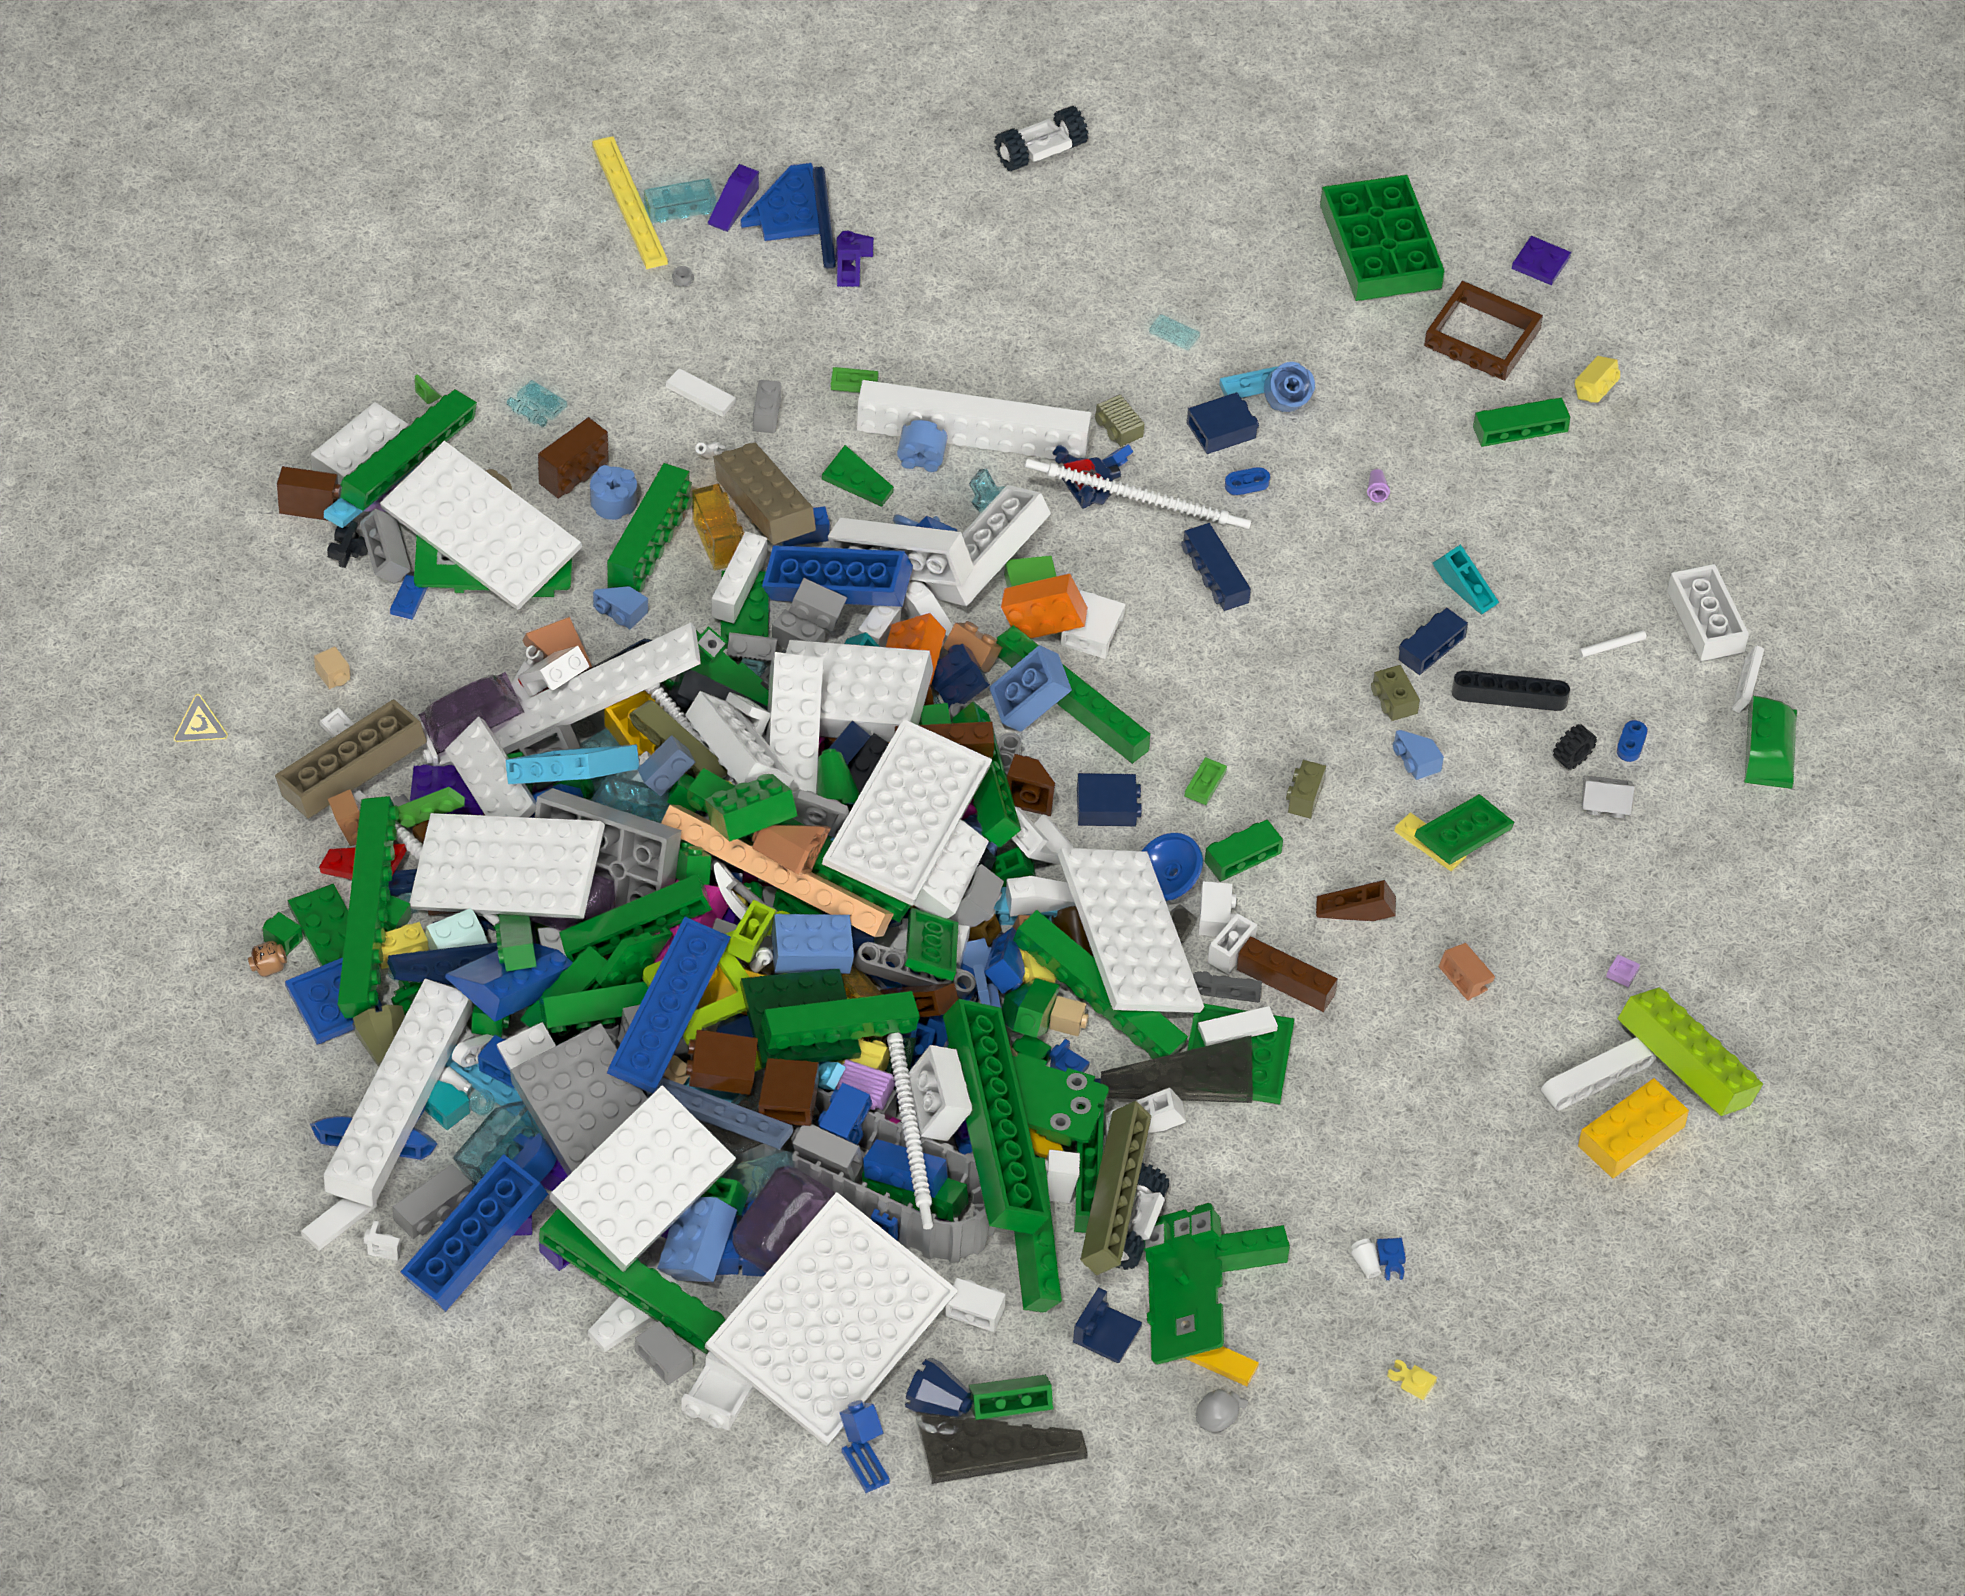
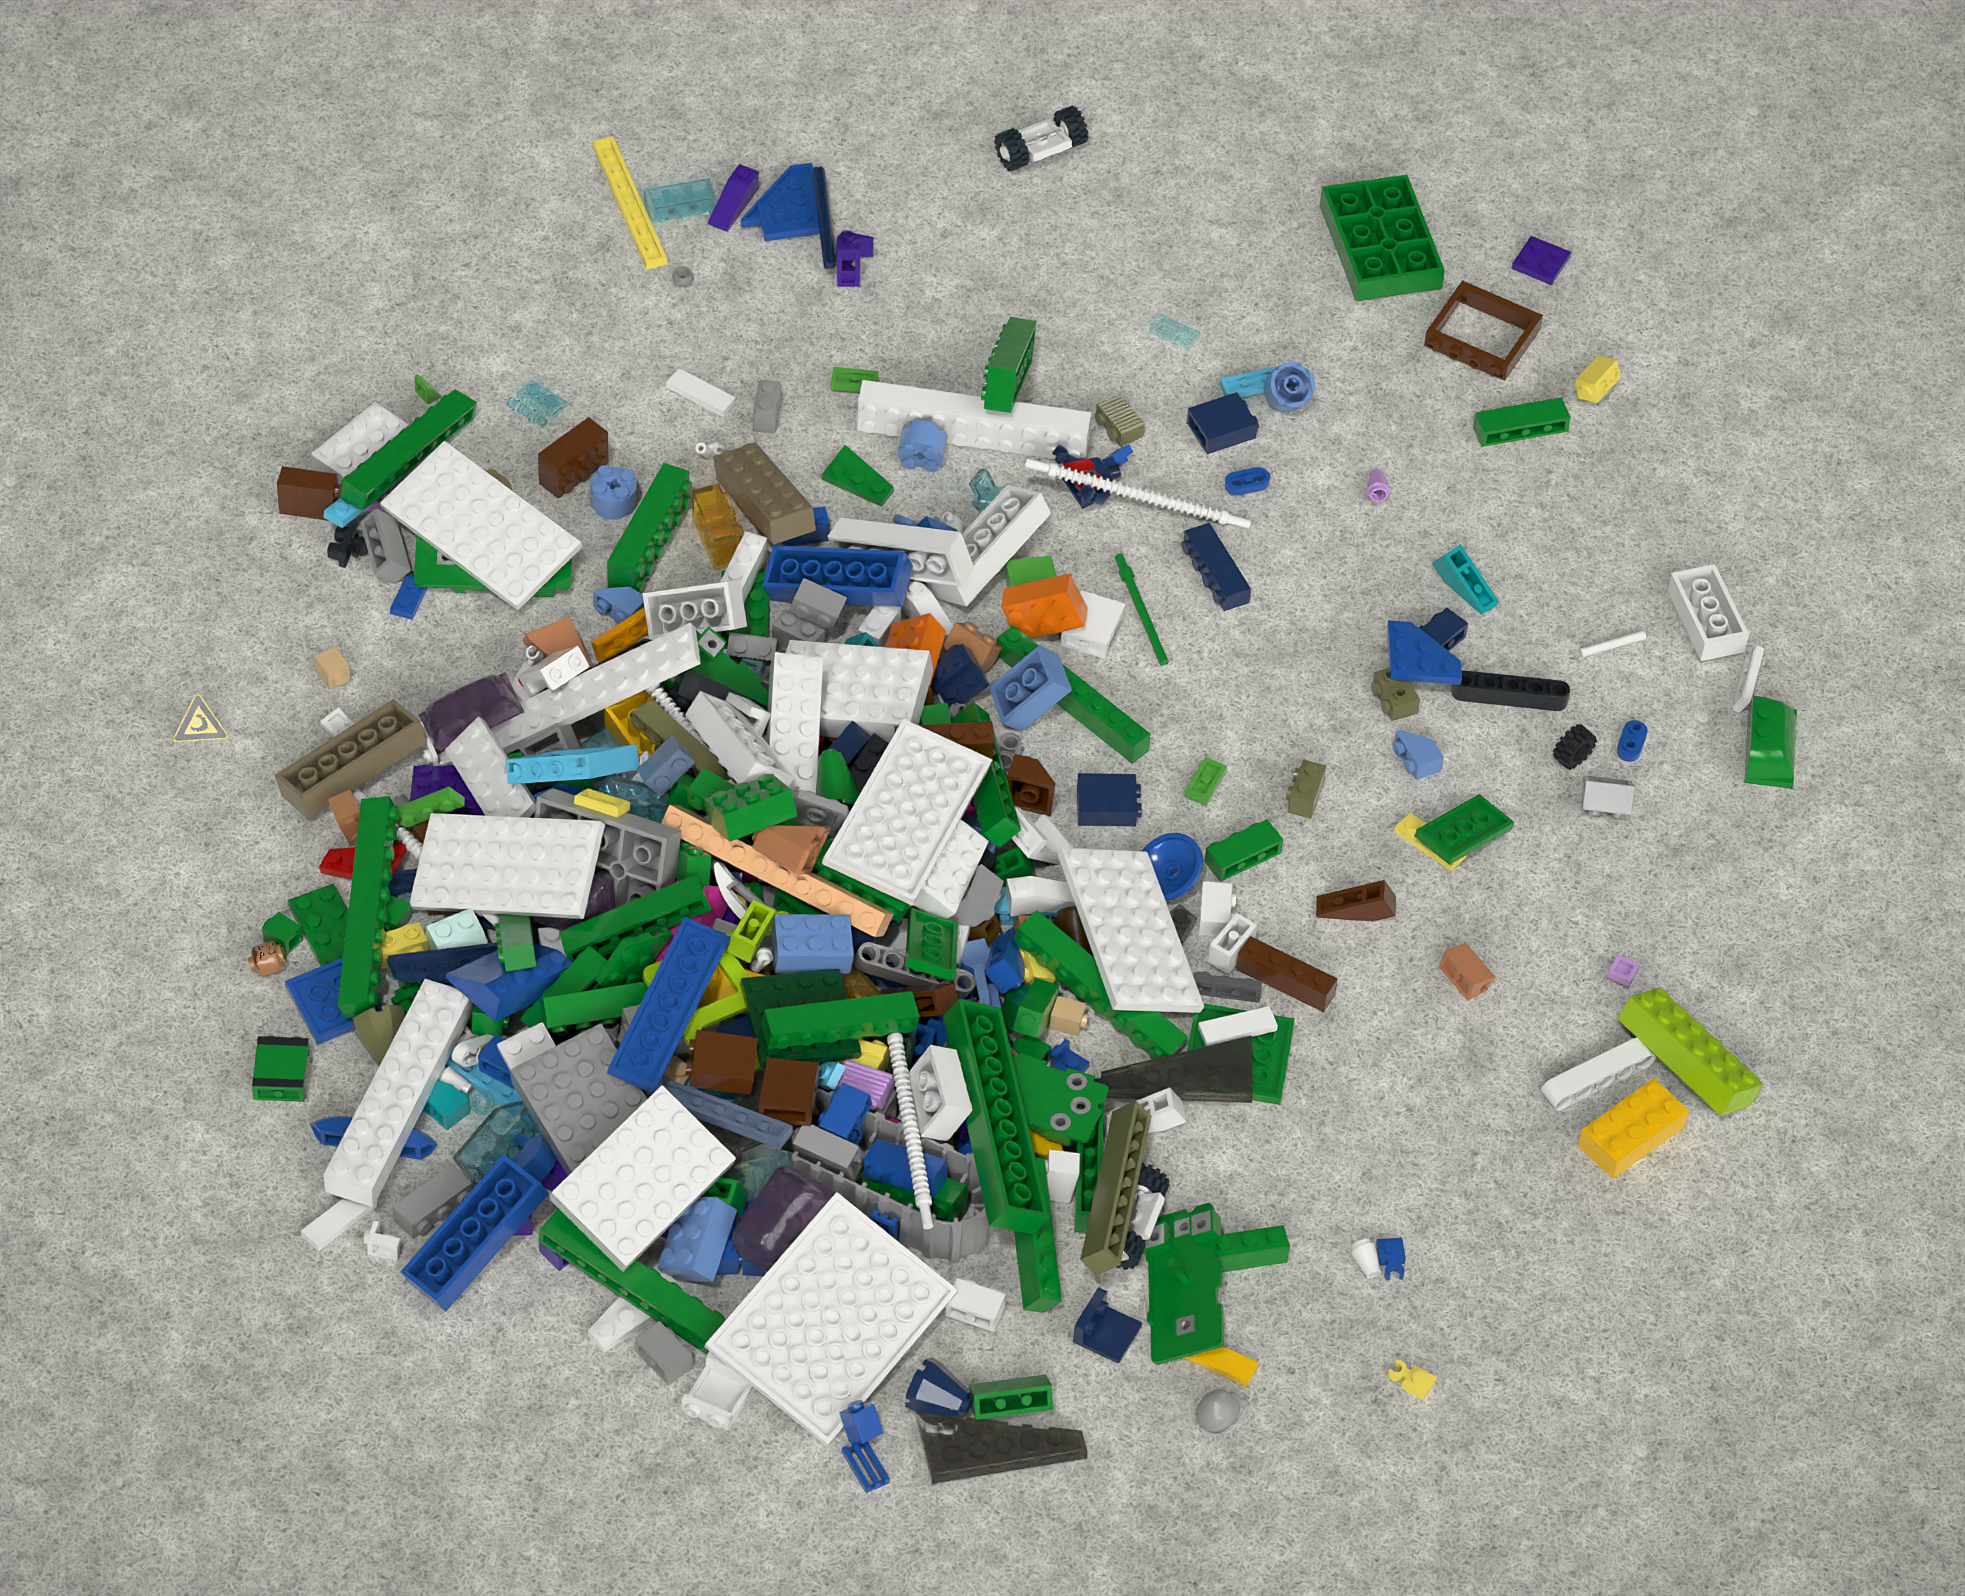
none -> green panel [252,1035,310,1102]
none -> light yellow tile [574,788,630,818]
none -> light orange tile [591,607,648,662]
none -> white brick [642,579,747,640]
none -> white arm [941,512,964,534]
none -> green brick [981,317,1037,413]
none -> green bar [1115,553,1169,666]
none -> blue plate [1387,620,1462,685]

